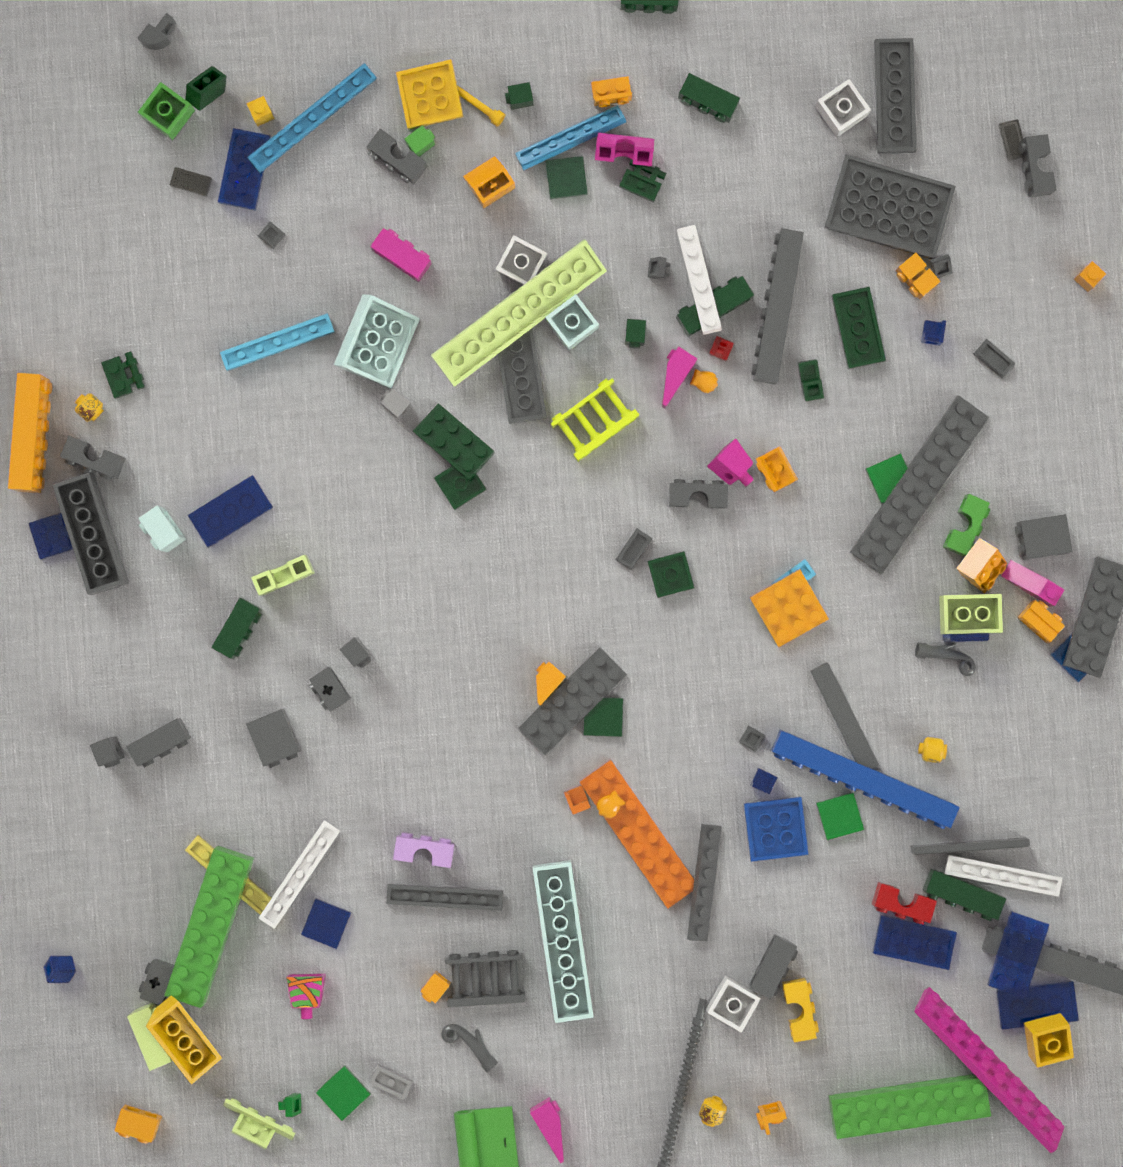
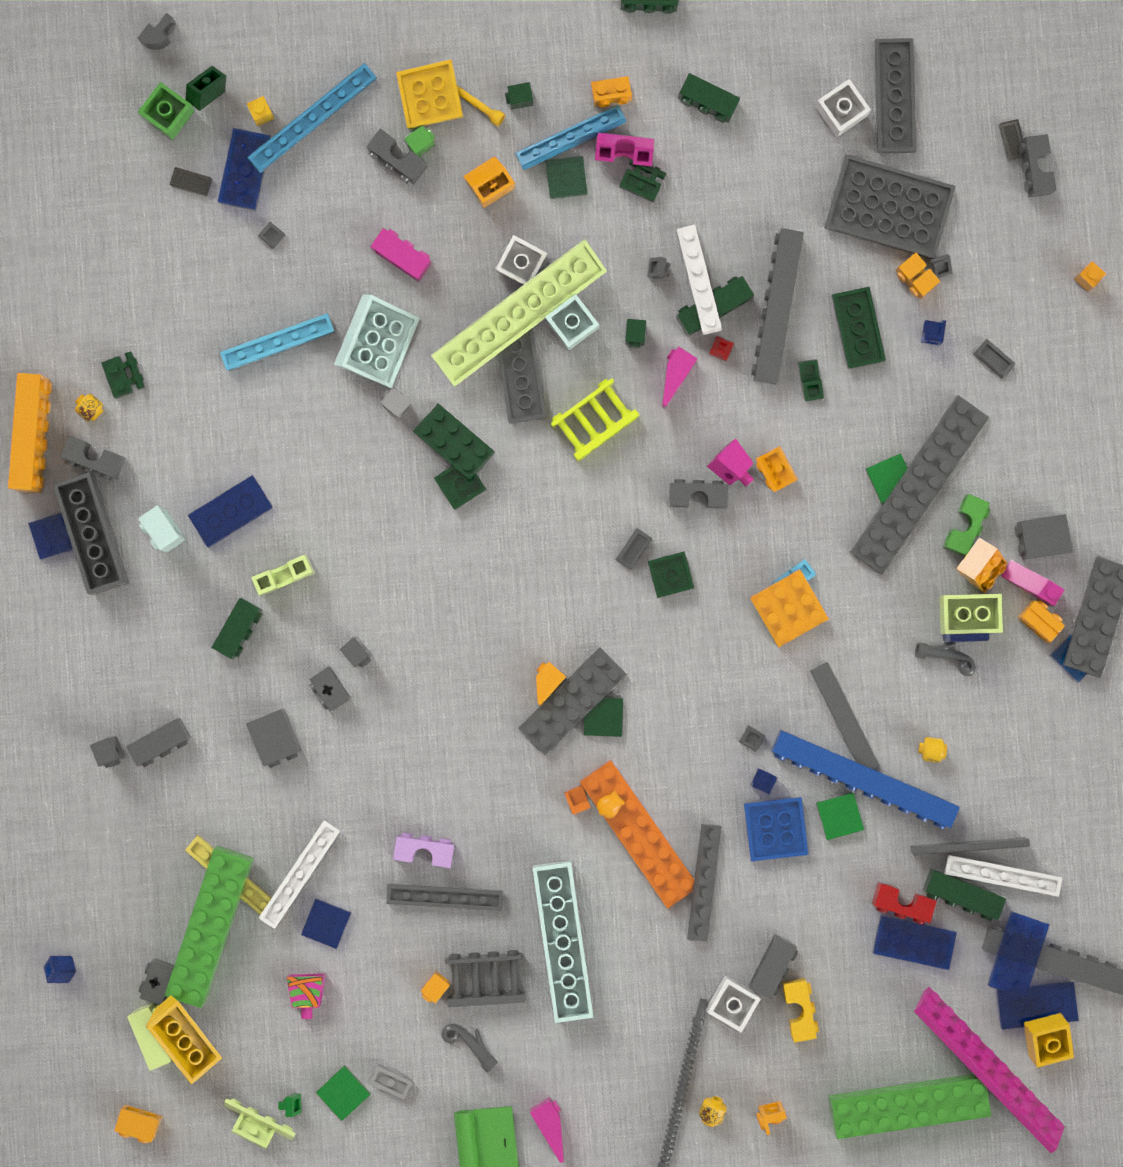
light orange animal [690,369,718,393] -> none

